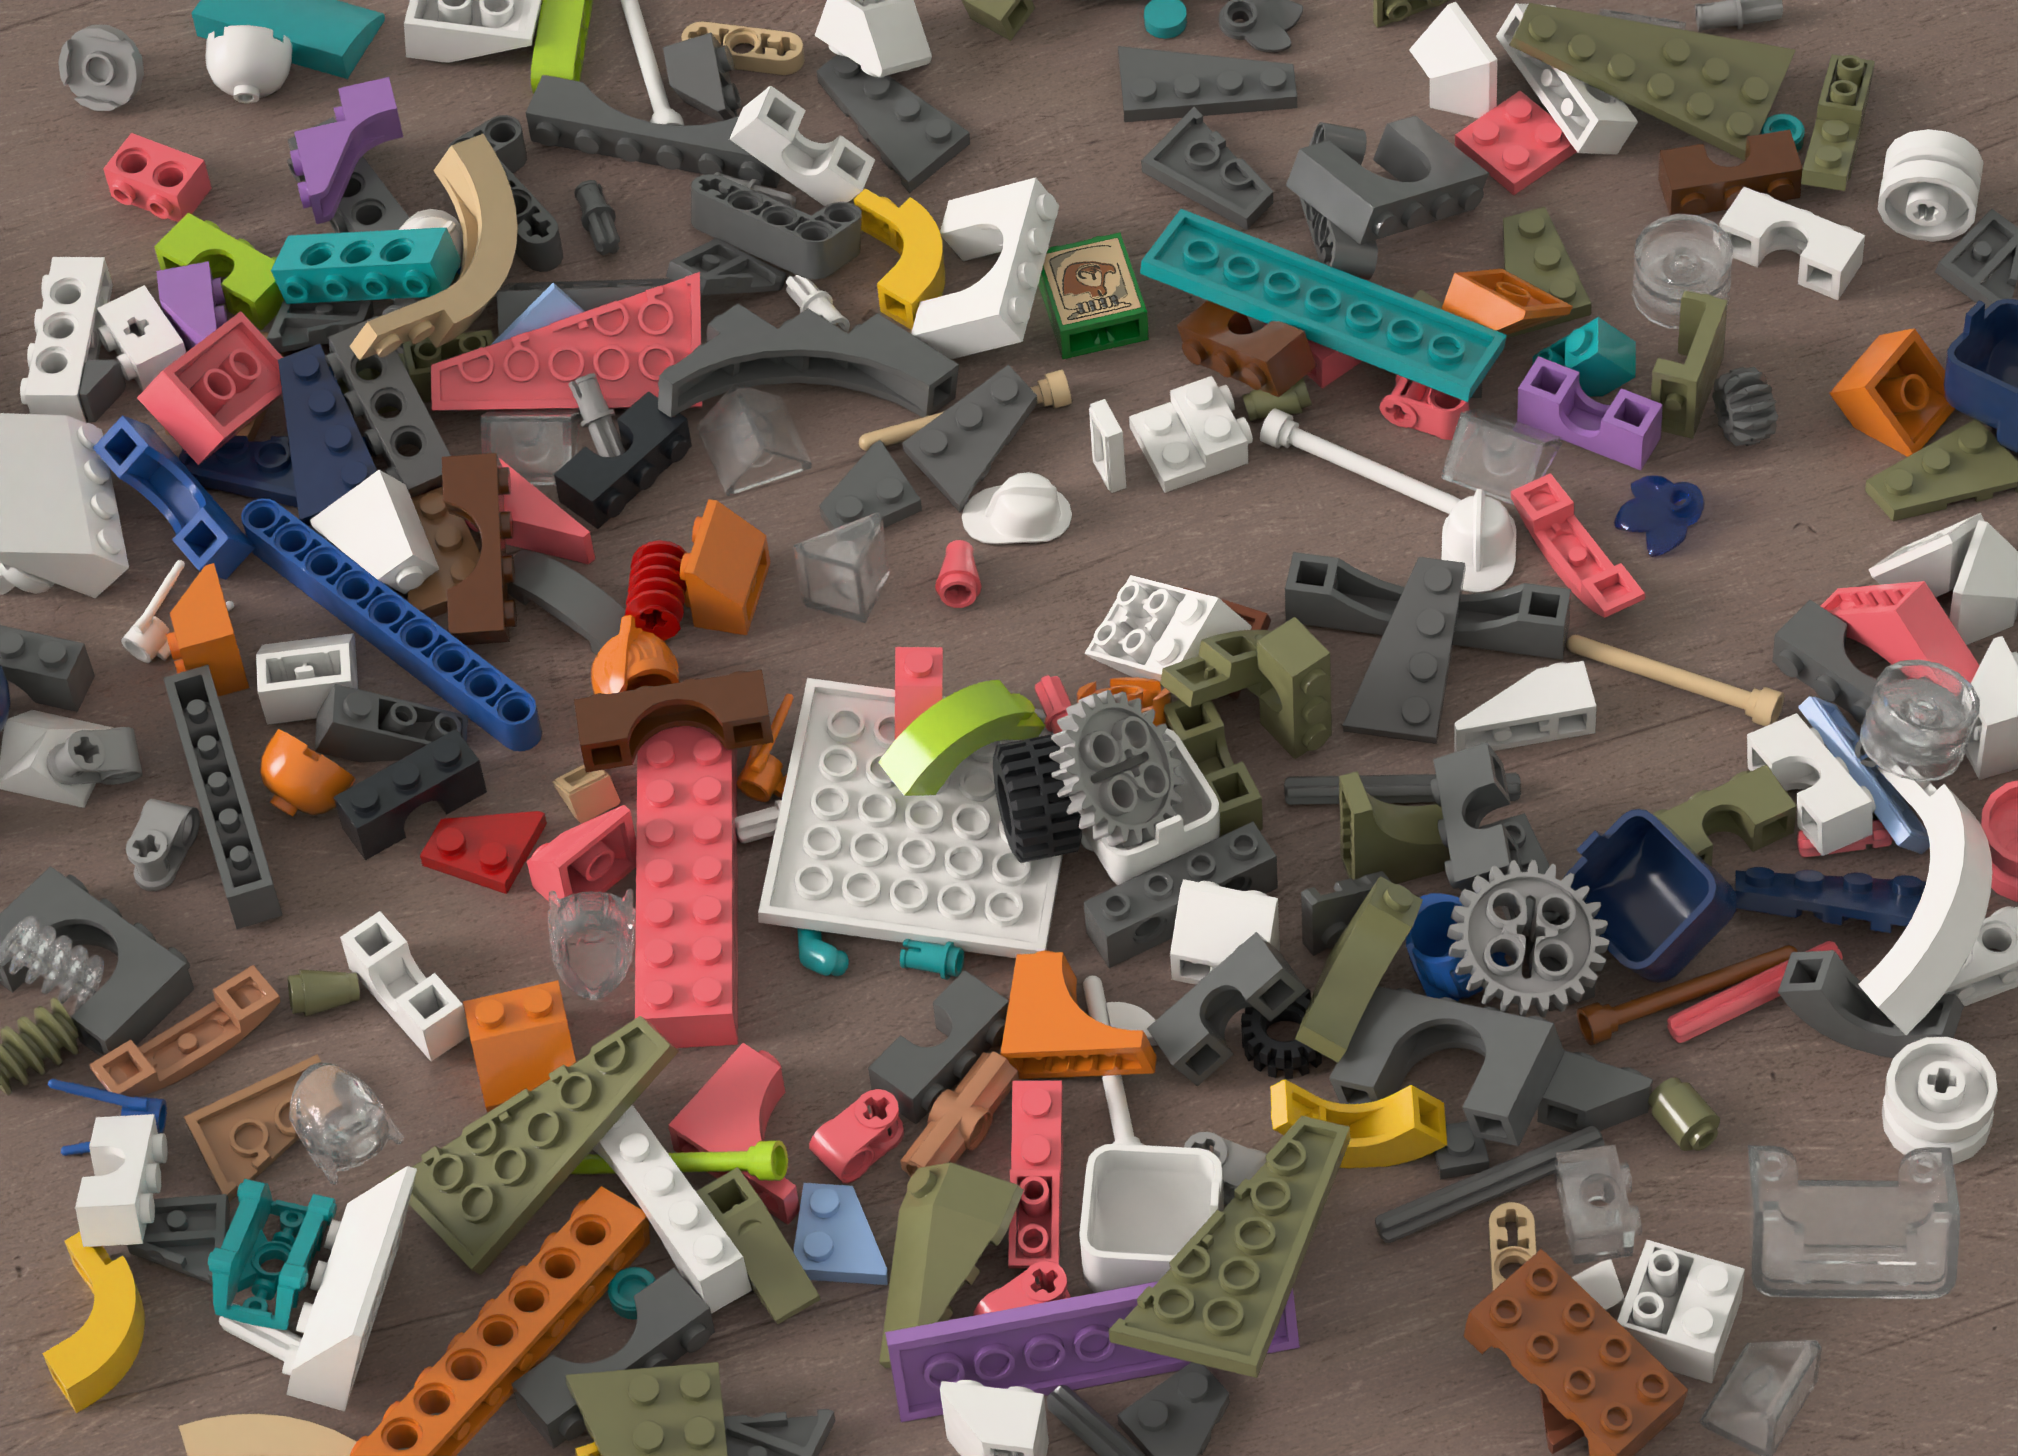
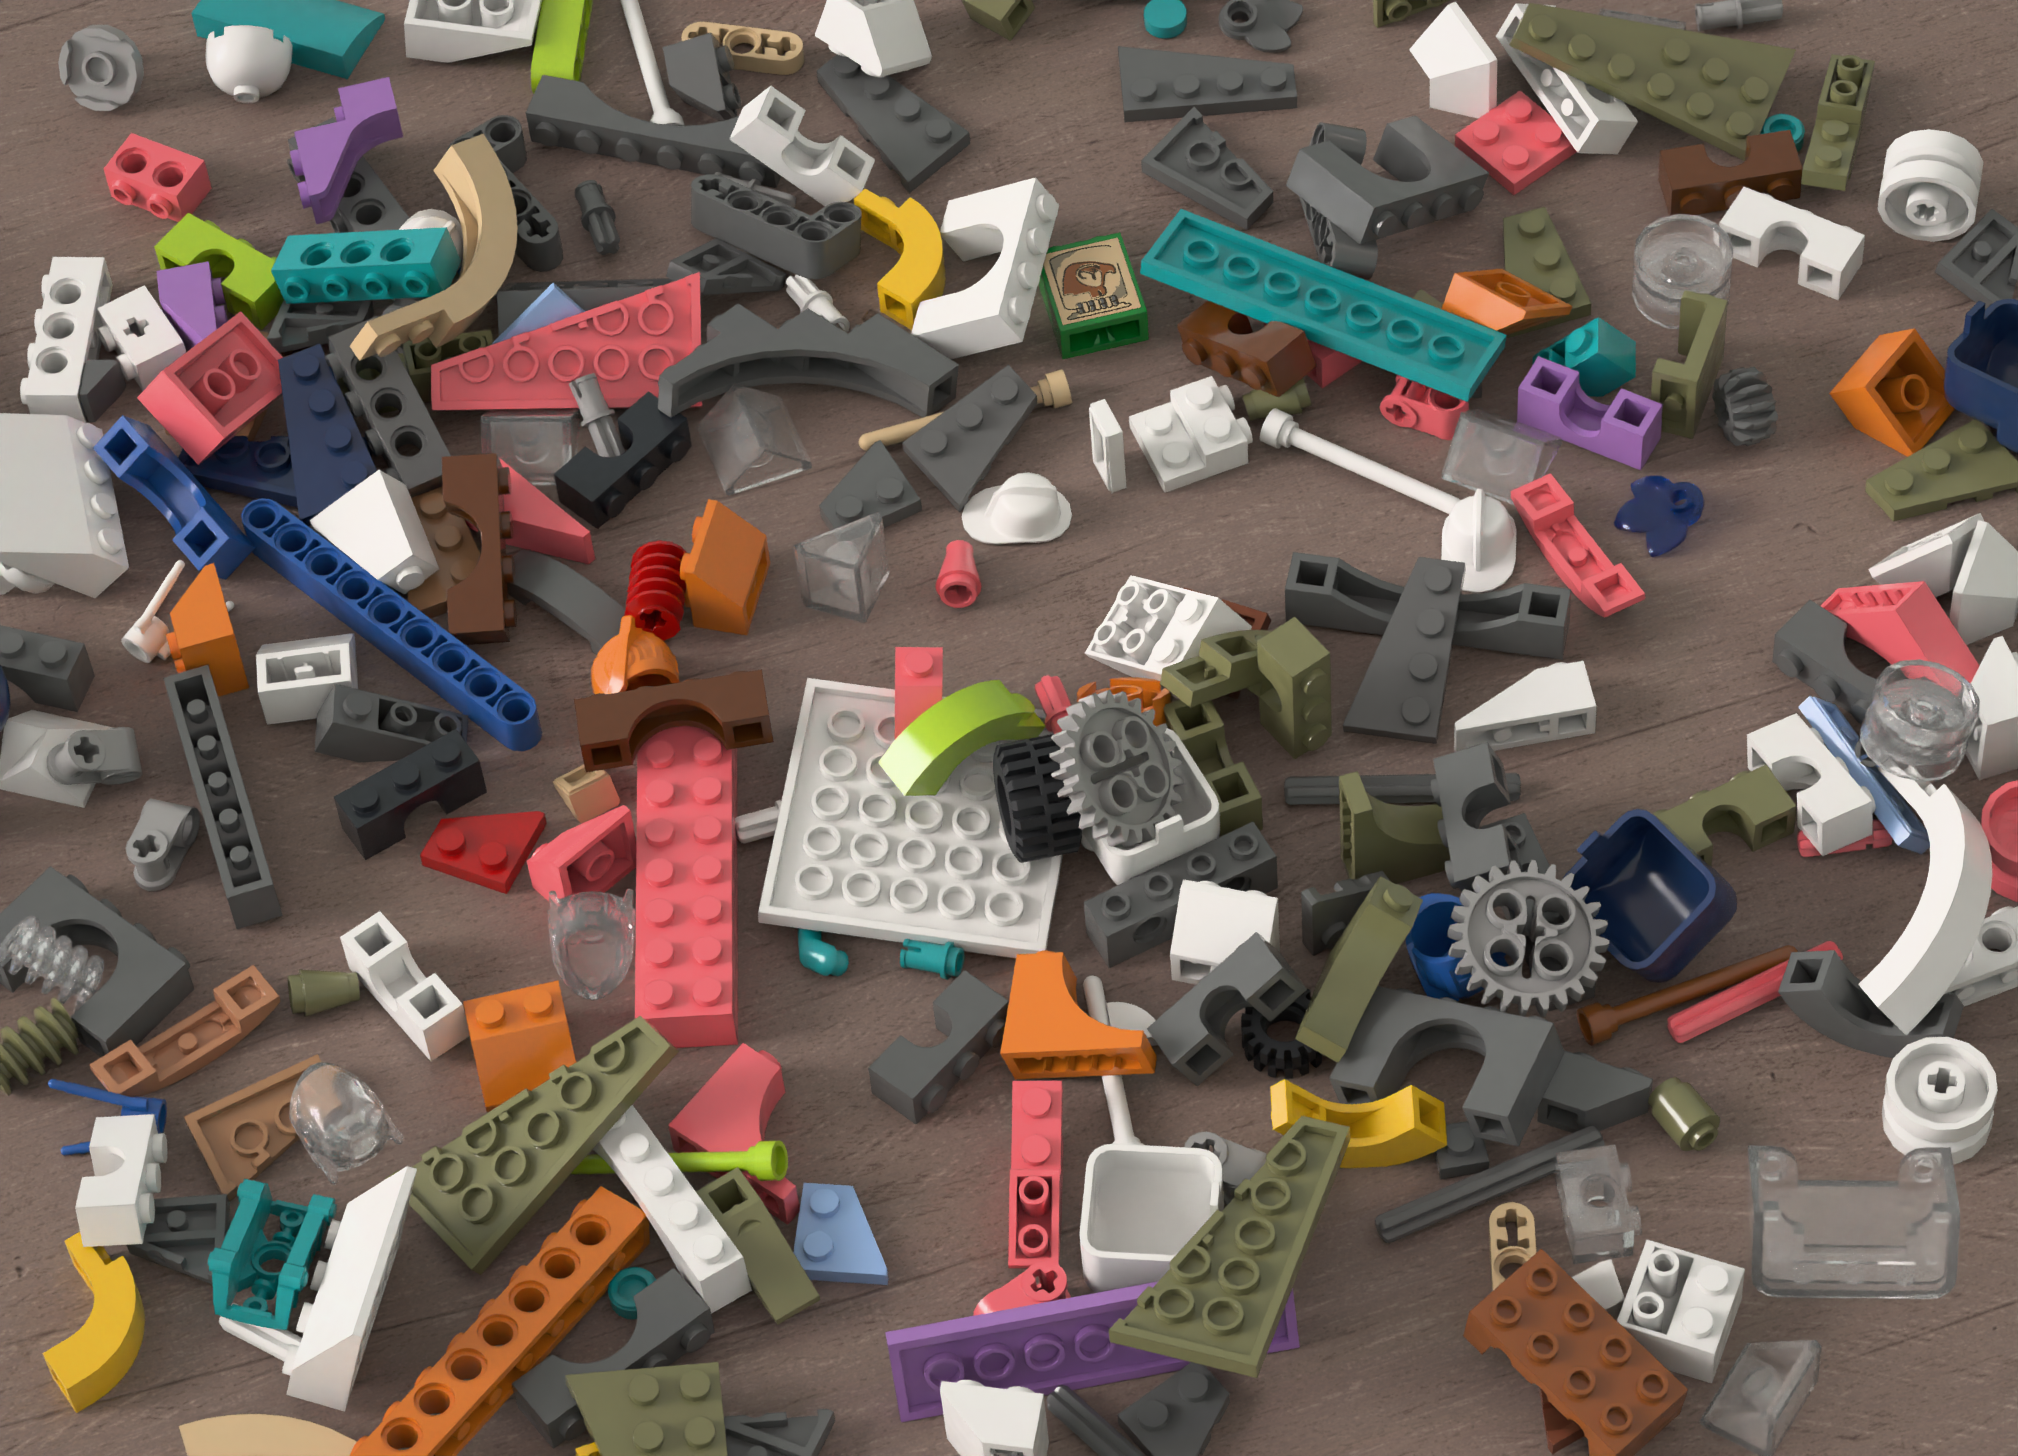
orange cylinder [260,729,356,817] -> none
orange plant [736,694,794,802] -> none
coral piece [809,1089,904,1183] -> none
olive wedge [879,1162,1024,1368] -> none
nougat piece [900,1051,1019,1177] -> none
tan piece [1566,635,1784,726] -> none
dark blue wing [1734,867,1927,933] -> none

